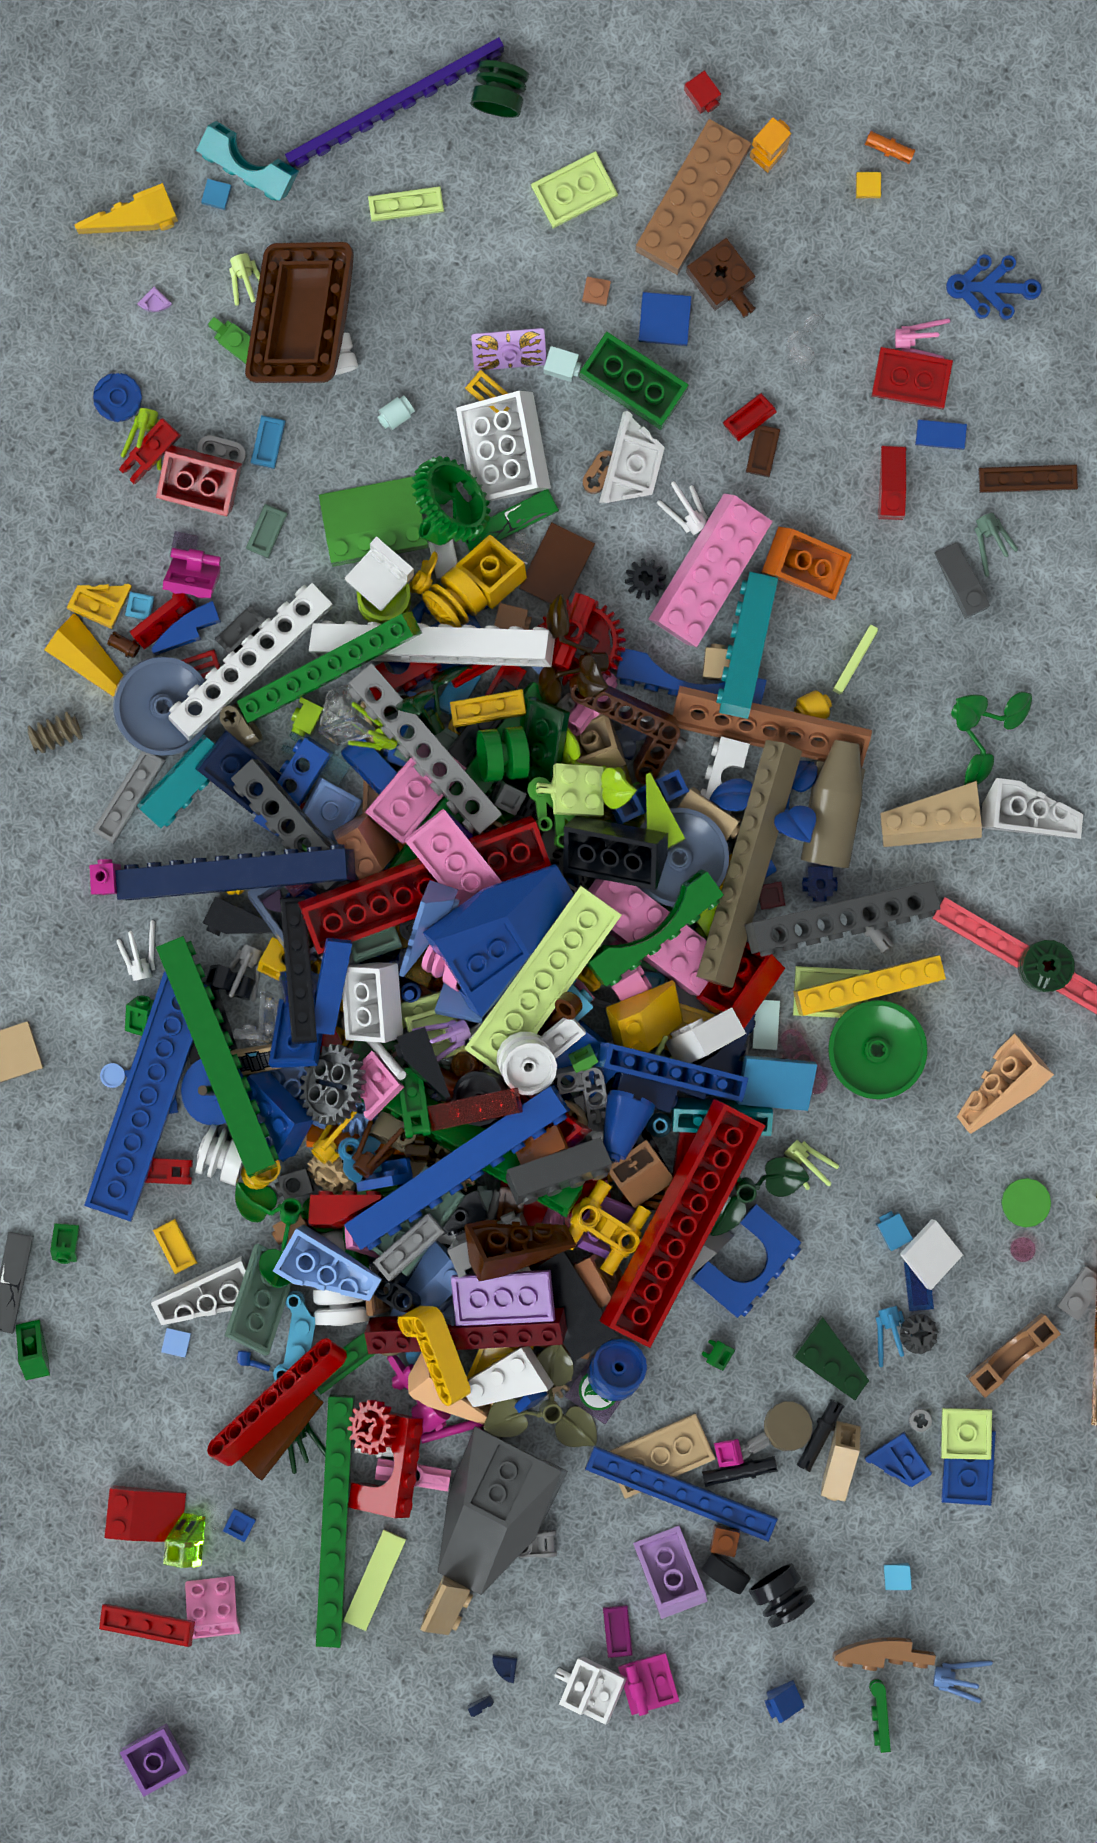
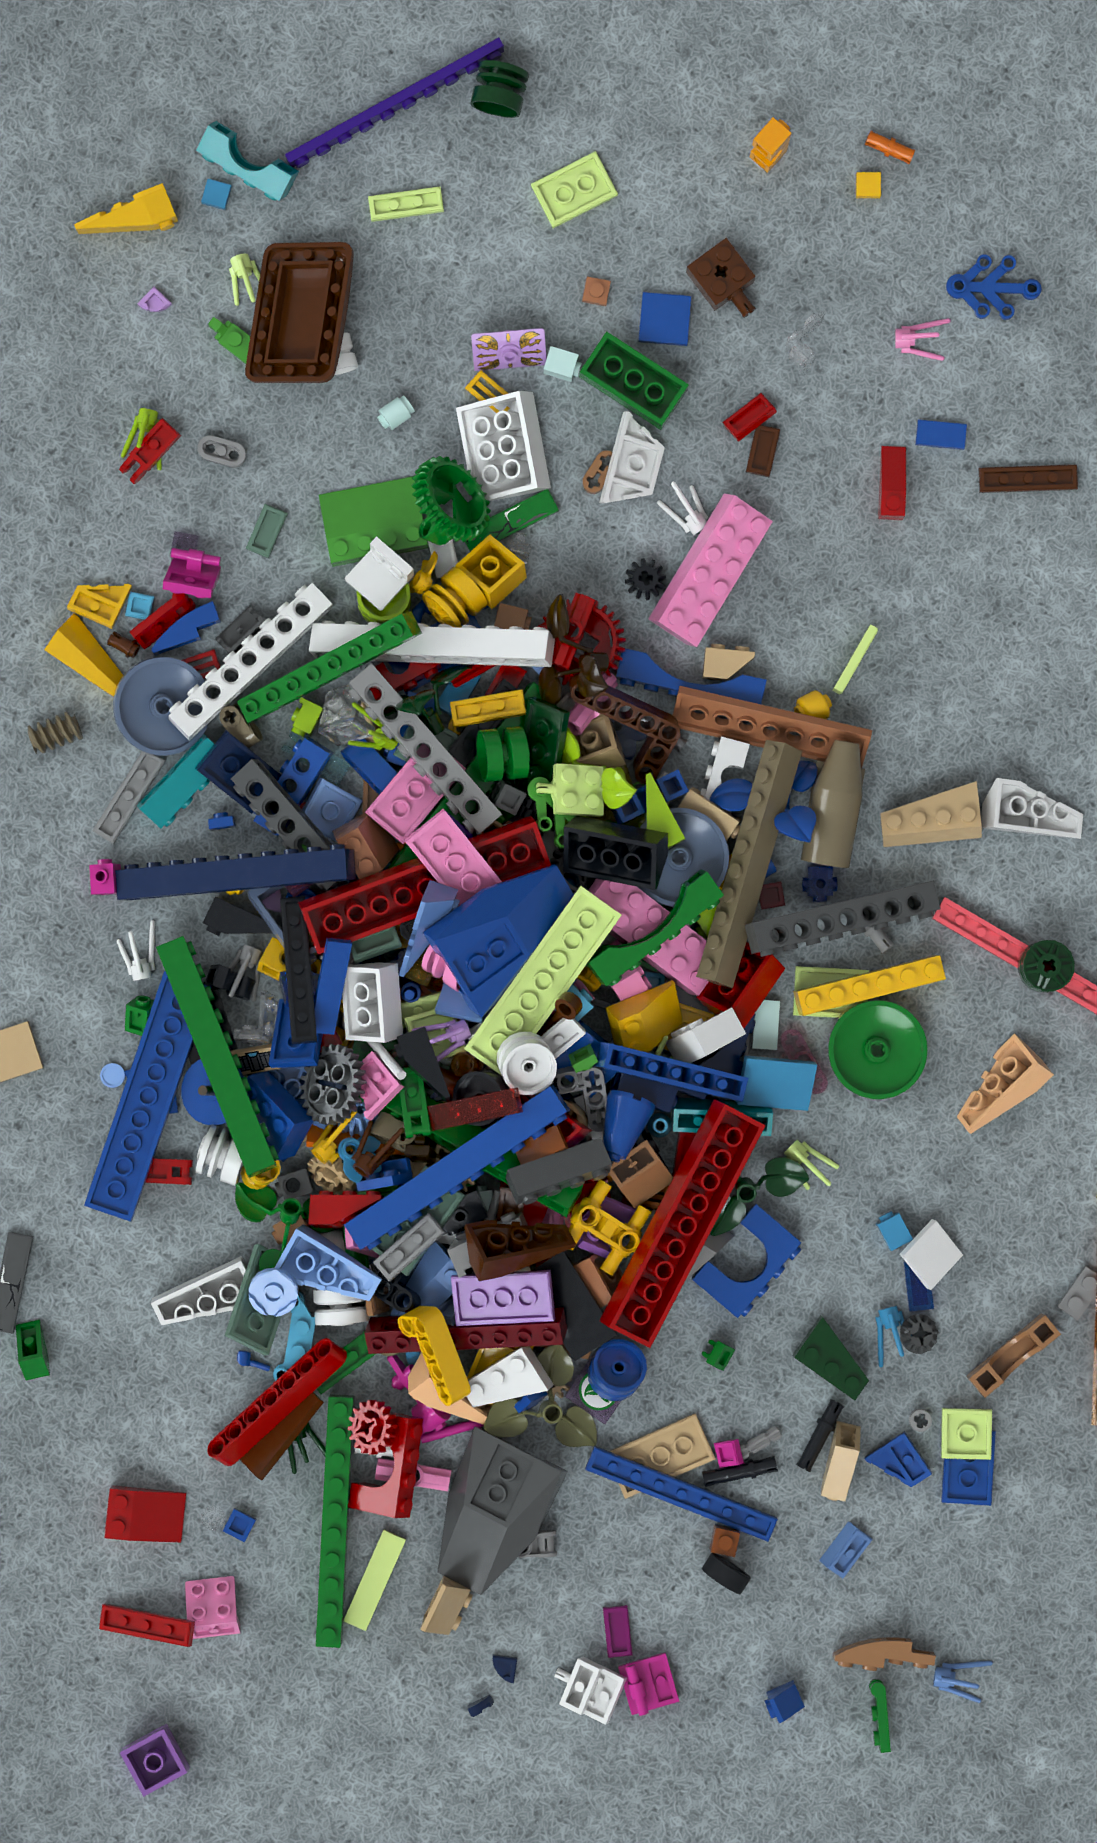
green bracket [50,1223,80,1264] -> none
blue tile [93,373,142,422] -> none
yellow tile [153,1219,197,1274] -> none
brick [156,445,242,517] -> none
light blue tile [161,1327,191,1358] -> none
clear neon green slope [163,1513,206,1568] -> none
dark azure tile [251,415,286,469] -> none
reddish brown tile [519,522,595,604] -> none
lavender slope [633,1526,708,1619] -> none
medium nougat brick [635,119,751,275] -> none
red brick [684,70,721,114] -> none
teal brick [716,572,778,719] -> none
black wheel [749,1563,815,1628] -> none
orange slope [761,527,852,600] -> none
dark tan tile [764,1401,812,1451] -> none
red plate [871,347,953,410] -> none
medium azure slope [884,1563,912,1590] -> none
dark grey slope [934,542,990,619] -> none
green plant [951,692,1032,785] -> none
sand green plant [974,513,1018,577] -> none
bright green tile [1001,1178,1051,1228] -> none
clear pink tile [1010,1237,1035,1262] -> none
none -> blue plate [208,812,236,830]
none -> light blue tile [249,1268,299,1317]
none -> medium blue slope [819,1521,873,1579]

